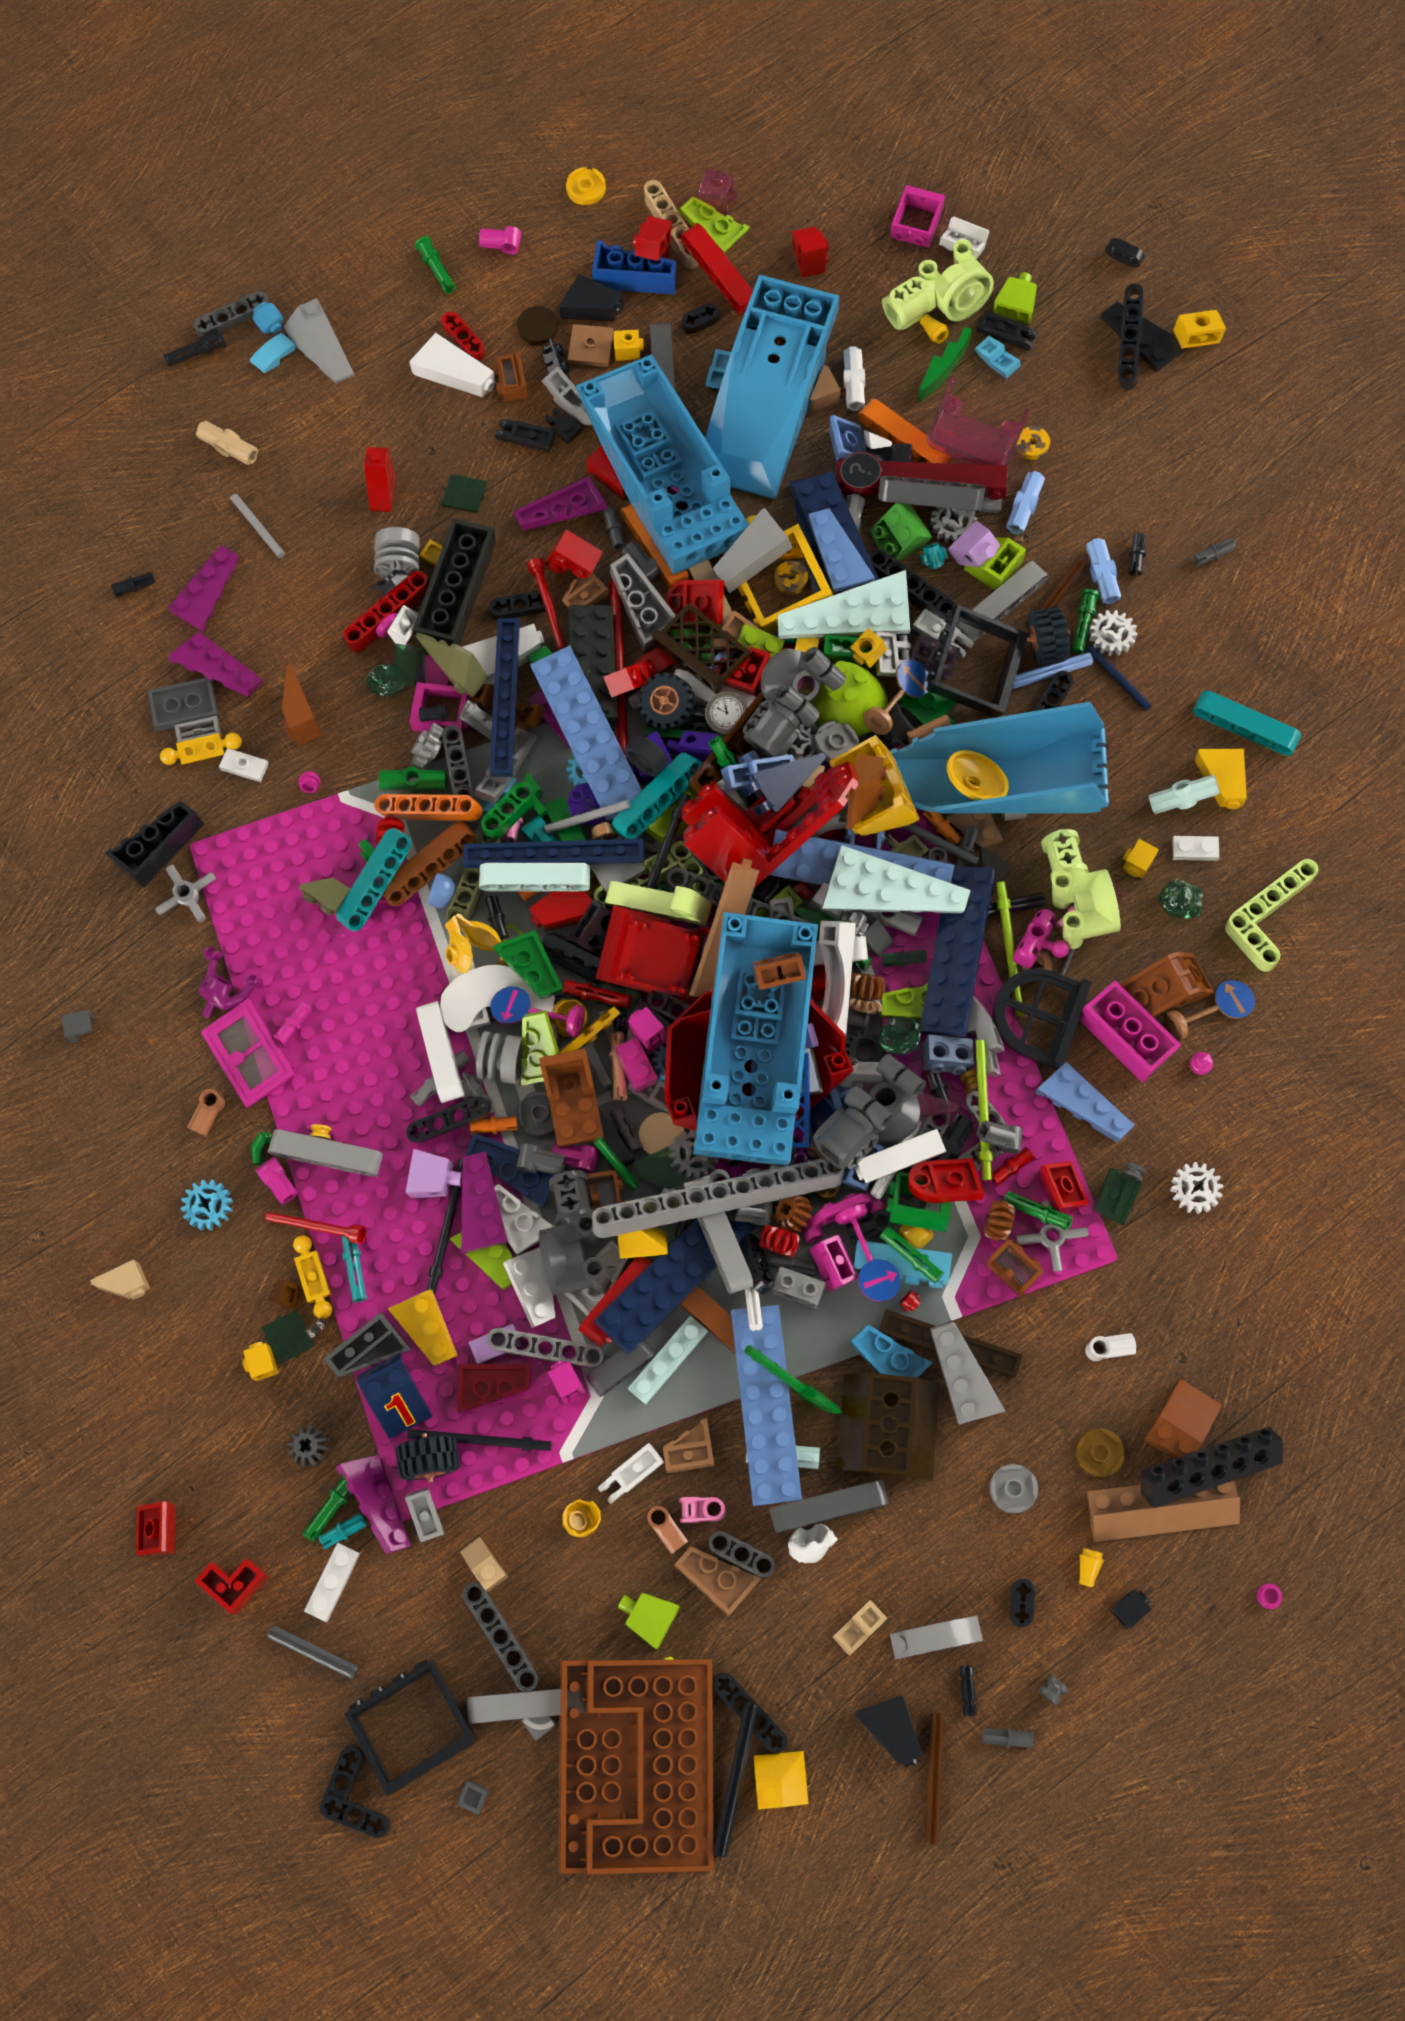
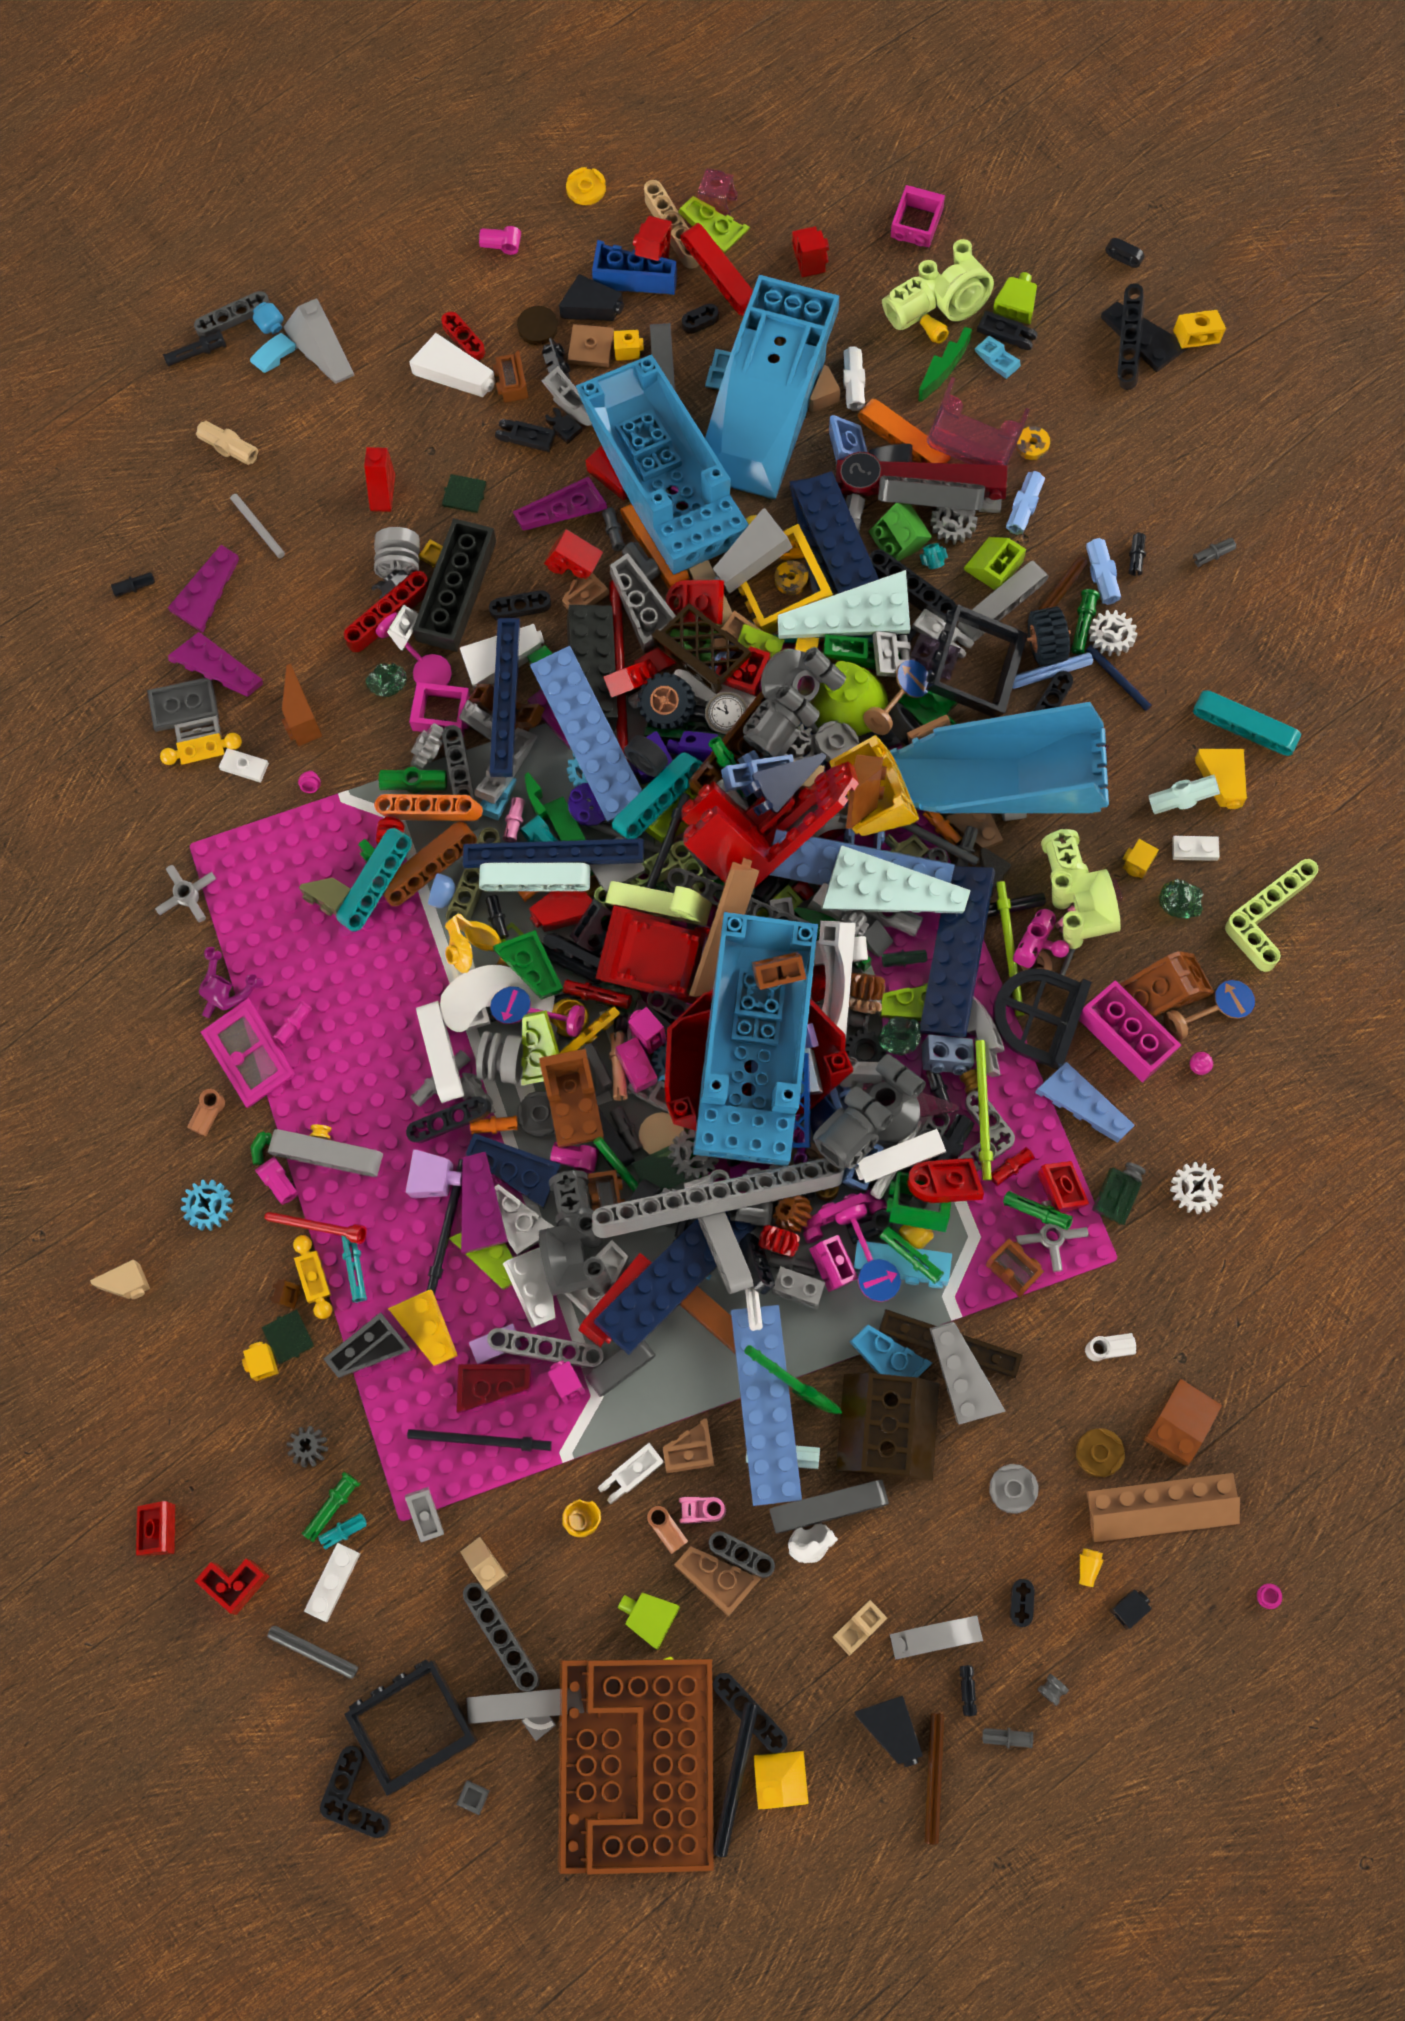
dark grey panel [62,1010,95,1043] -> none
black wedge [104,800,204,888] -> none
clear smoke tile [304,1317,327,1339] -> none
magenta wing [335,1455,411,1555] -> none
dark blue slope [356,1353,433,1439] -> none
clear green piece [394,644,425,687] -> none
black wheel [395,1433,460,1483] -> none
green pin [414,236,456,294] -> none
olive wedge [415,632,488,697] -> none
black pin [419,704,448,722] -> none
green beam [481,782,535,840] -> none
dark grey piece [516,1144,566,1175] -> none
red piece [527,558,566,650] -> none
light grey bar [544,800,630,834] -> none
medium nougat beam [592,822,615,840] -> none
yellow slope [617,1227,668,1259] -> none
light aqua plate [628,1316,709,1405] -> none
medium blue wing [808,508,875,593] -> none
yellow brick [850,628,888,668] -> none
white slope [864,430,892,449] -> none
red plate [899,1290,921,1312] -> none
white bracket [939,216,989,259] -> none
yellow dish [946,750,1009,801] -> none
lavender torso [948,521,1000,567] -> none
dark grey piece [977,1121,1023,1154] -> none
dark orange gear [984,1200,1015,1241] -> none
black brick [1140,1426,1283,1508] -> none

